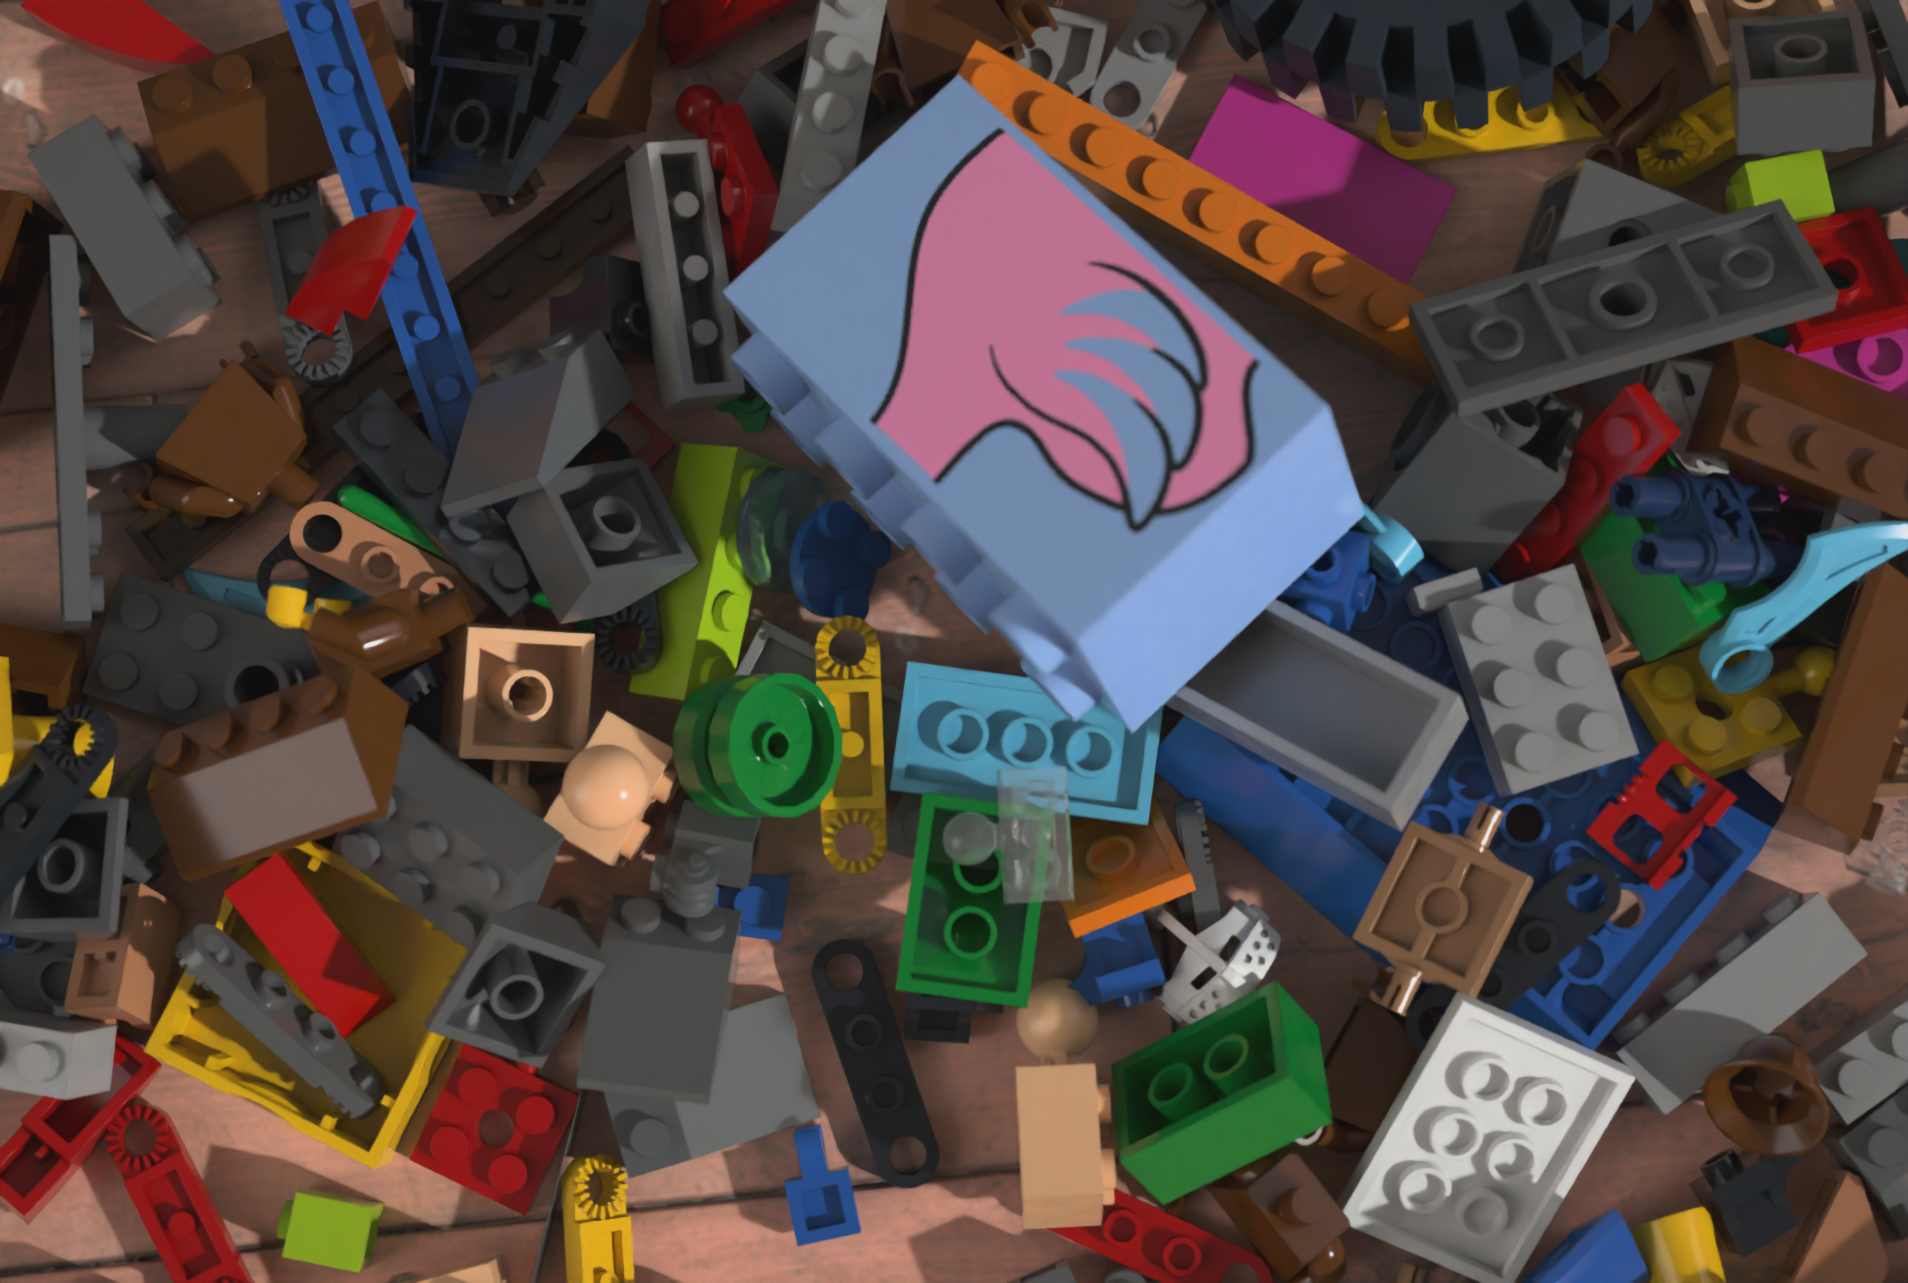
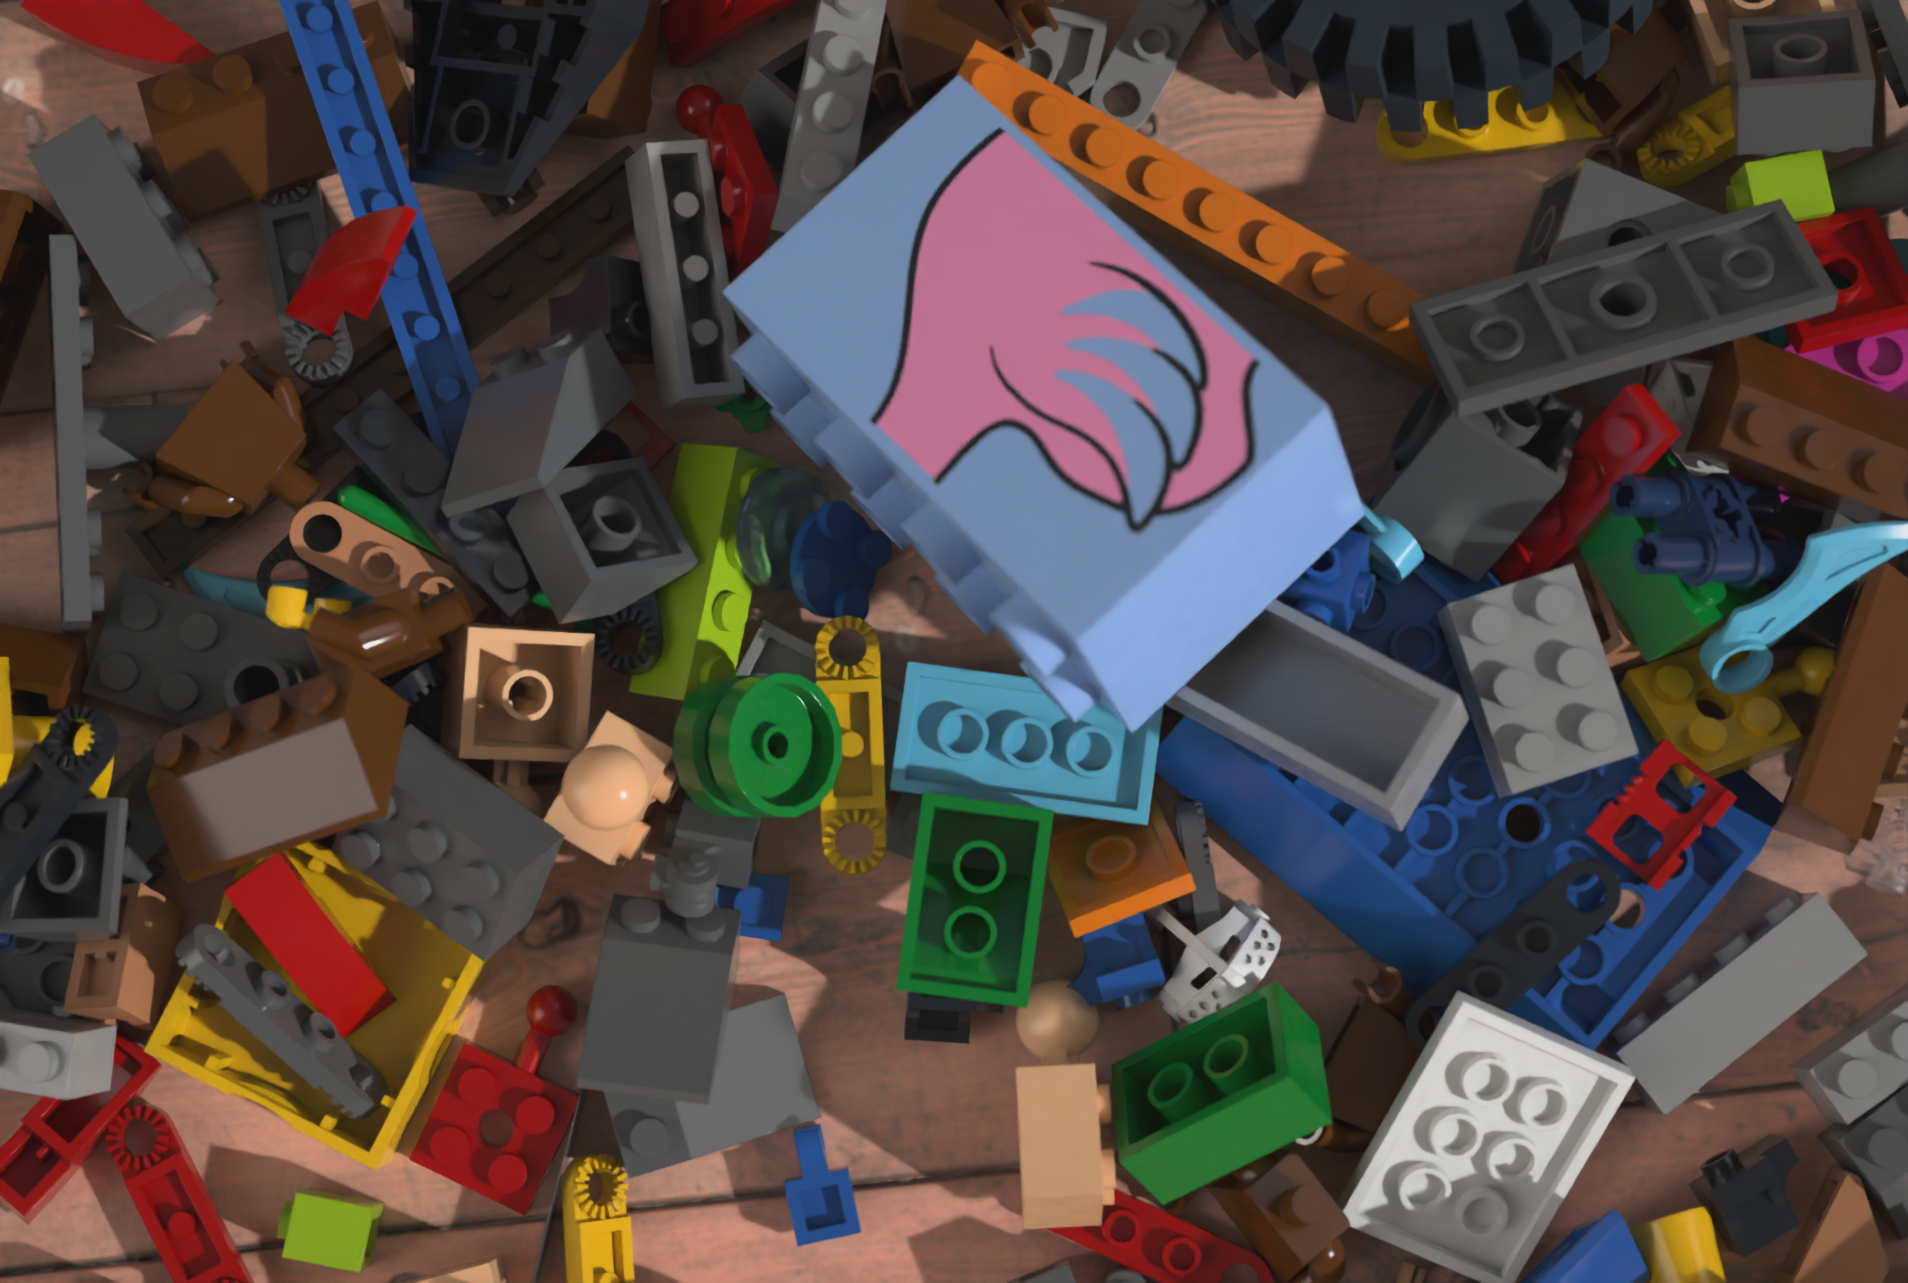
dark grey slope [424,902,606,1068] -> none
black plate [812,939,940,1188] -> none
clear plate [943,766,1074,904] -> none
dark pink tile [1188,74,1457,286] -> none
medium nougat plate [1352,801,1534,1017] -> none
light grey tile [1405,567,1483,618] -> none
reddish brown hat [1703,1032,1829,1157] -> none

